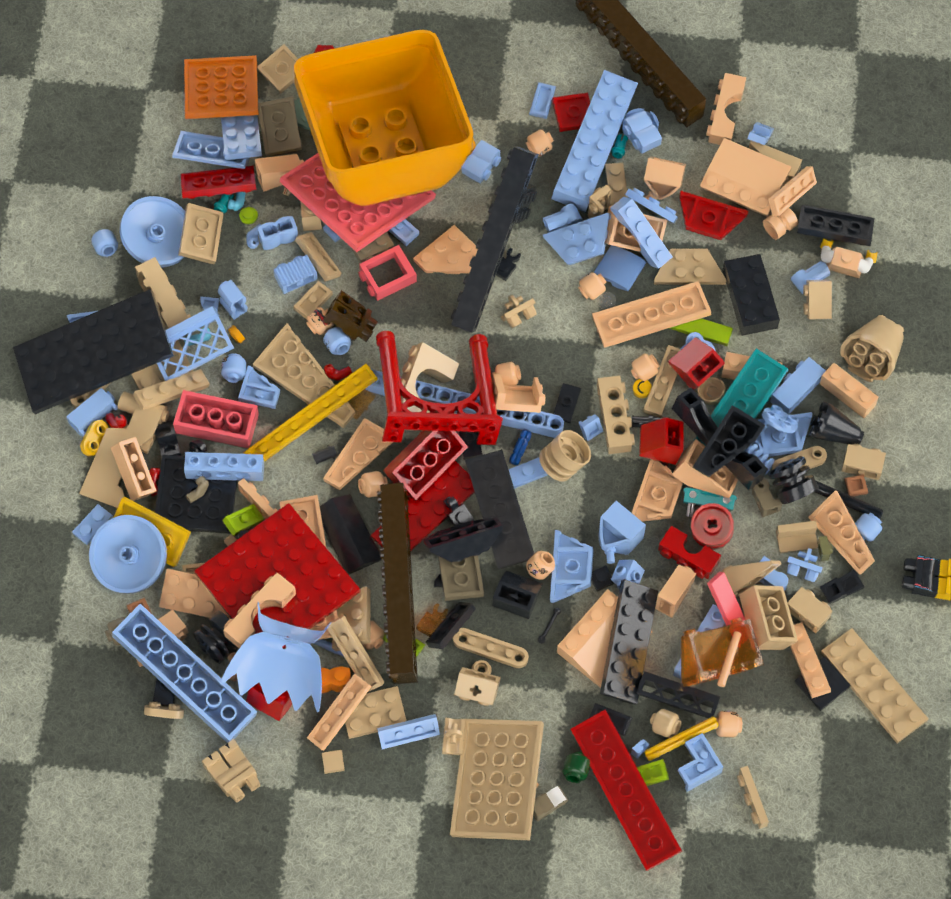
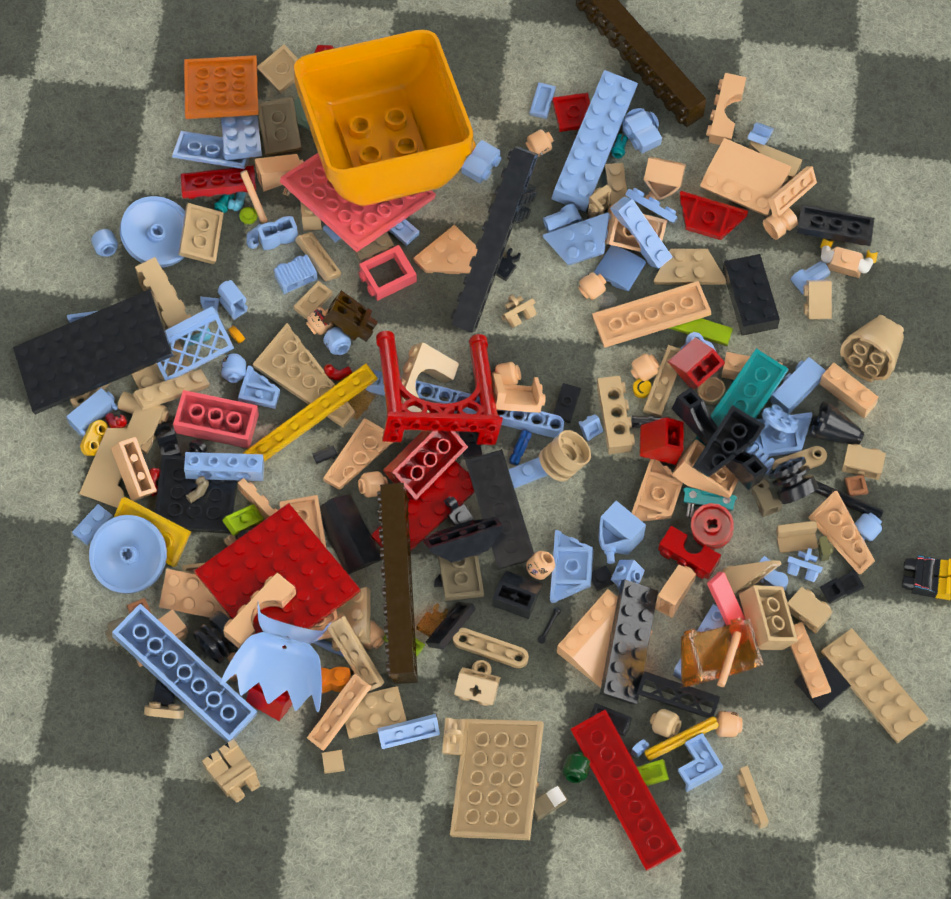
none -> light nougat bar [240,170,268,224]

